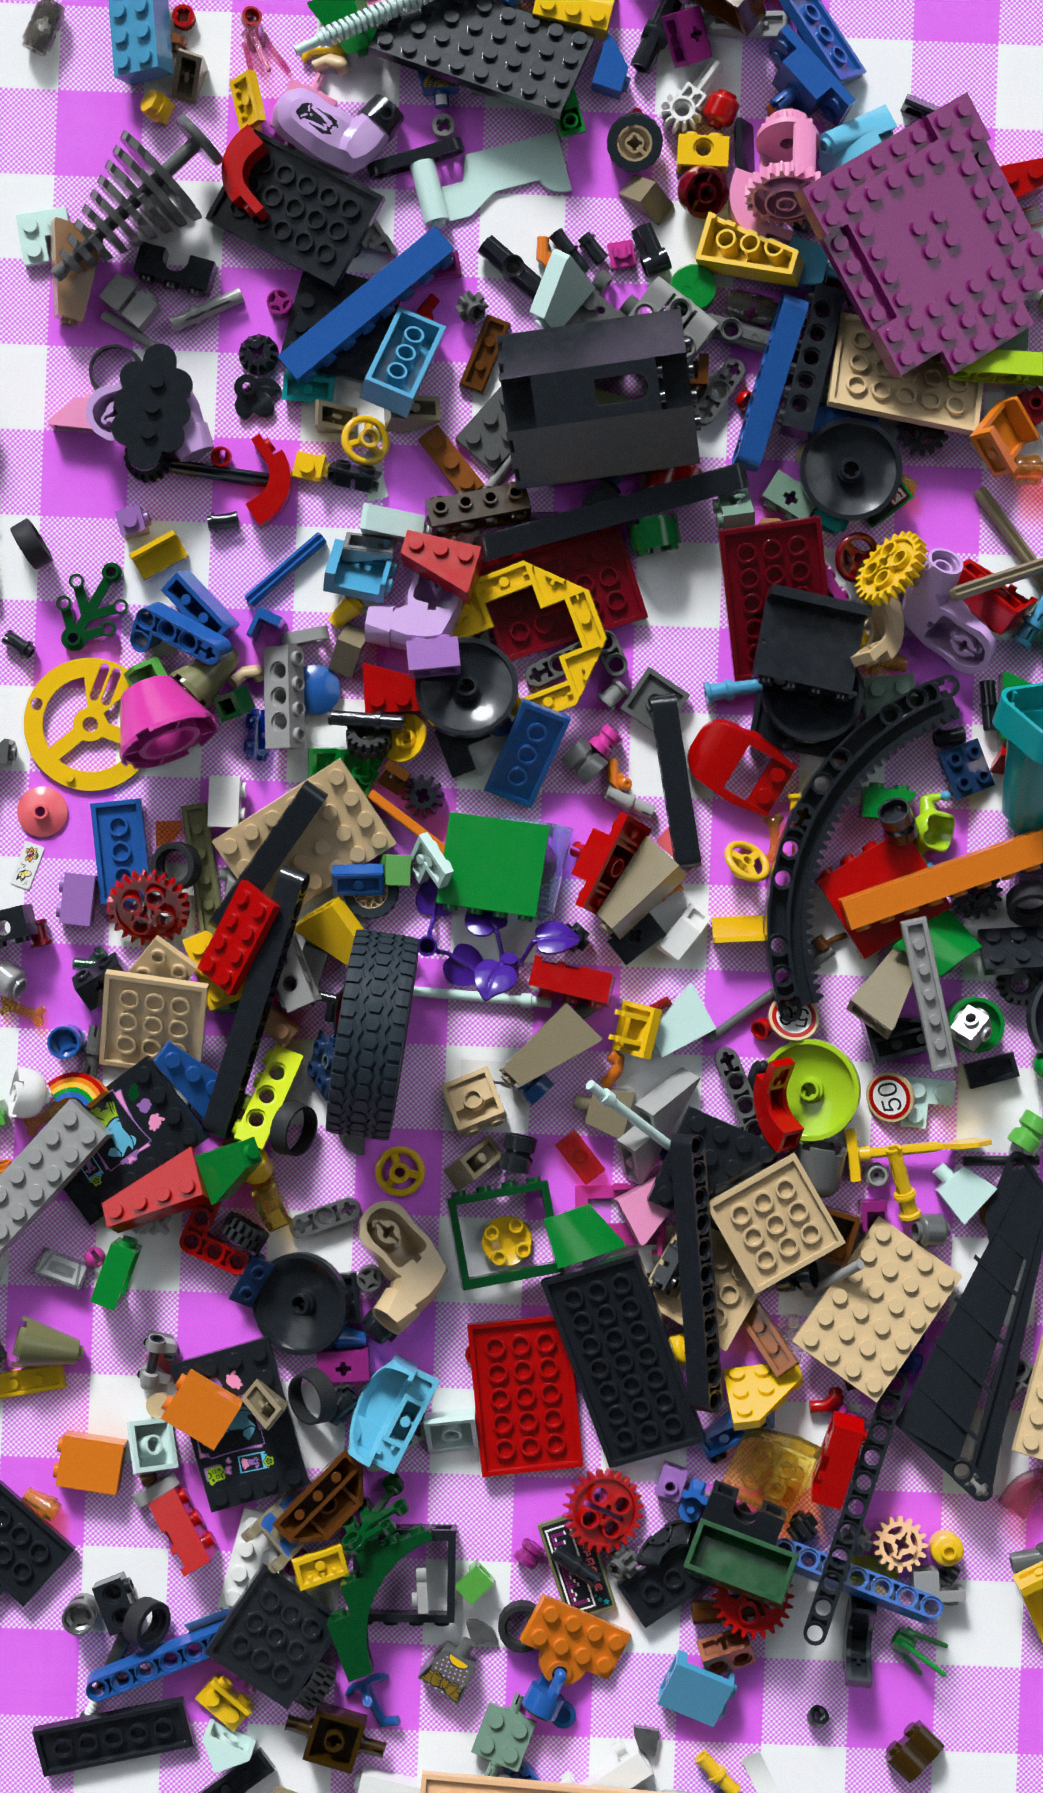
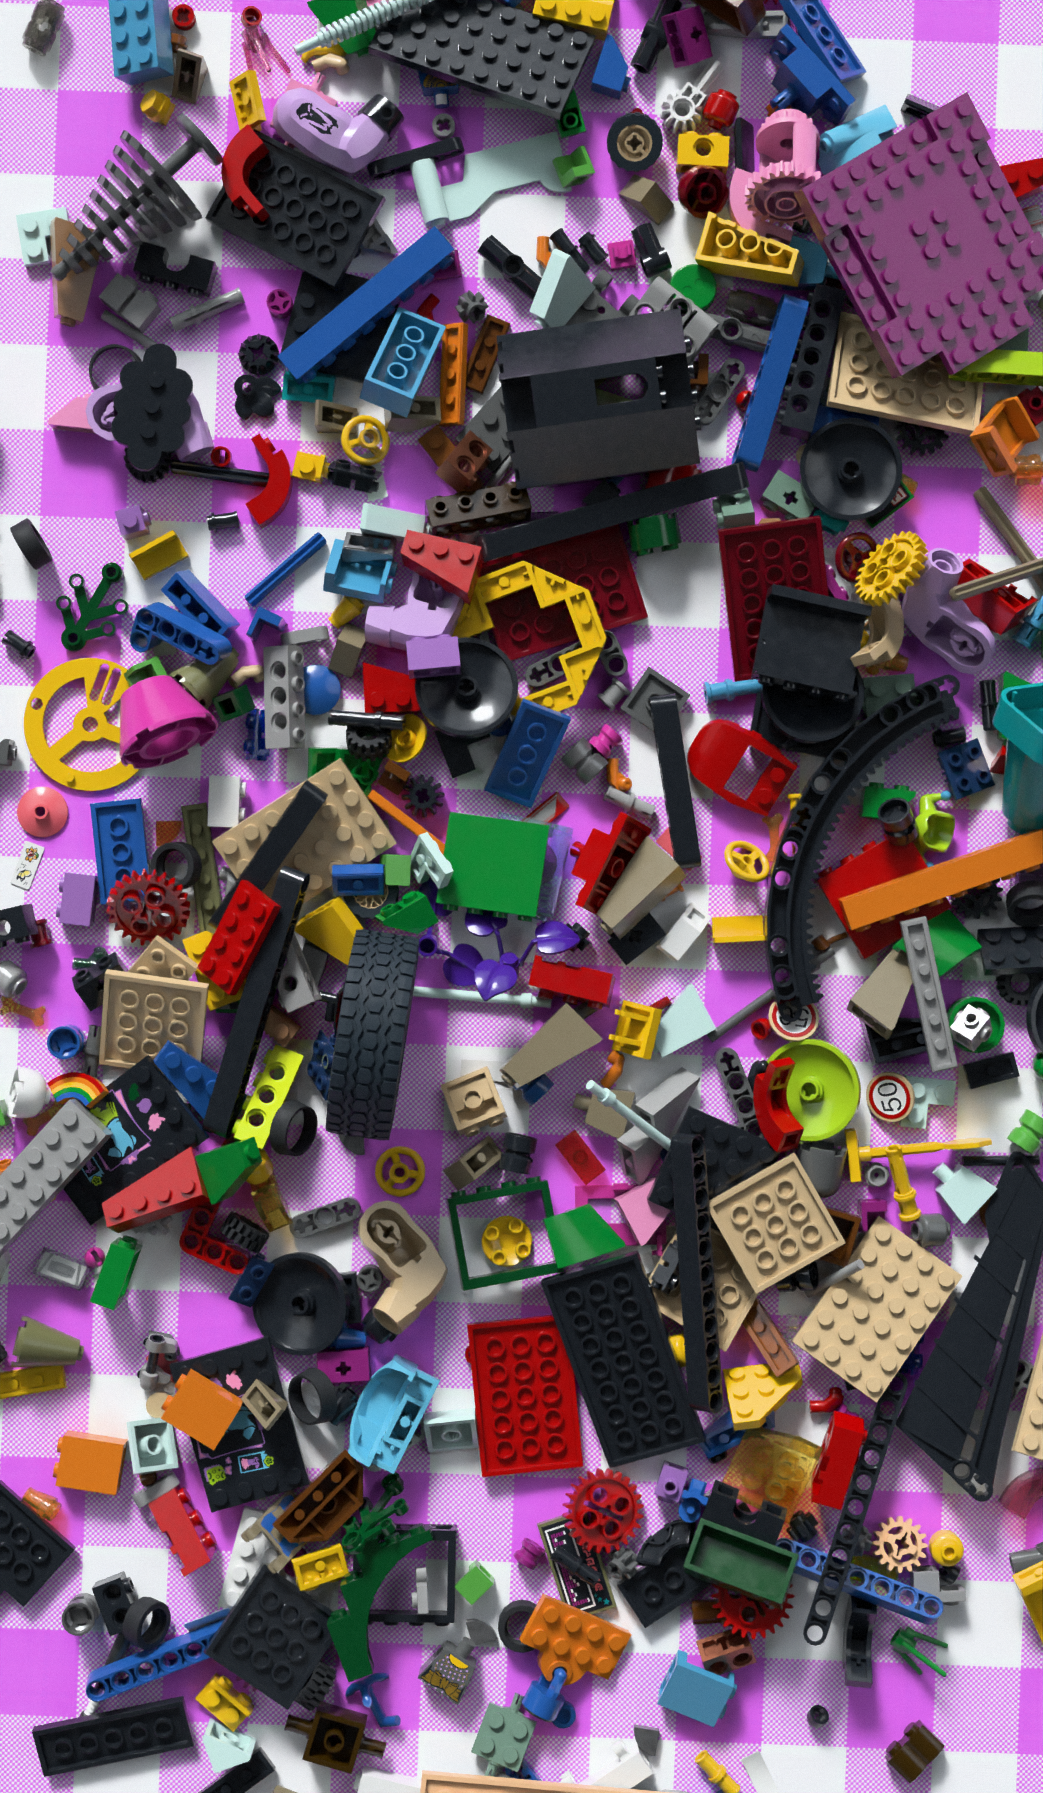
none -> green slope [375,891,439,934]
none -> copper brick [435,430,493,493]
none -> orange tile [438,322,468,427]
none -> sticker [521,791,569,825]
none -> bright green panel [552,145,595,188]

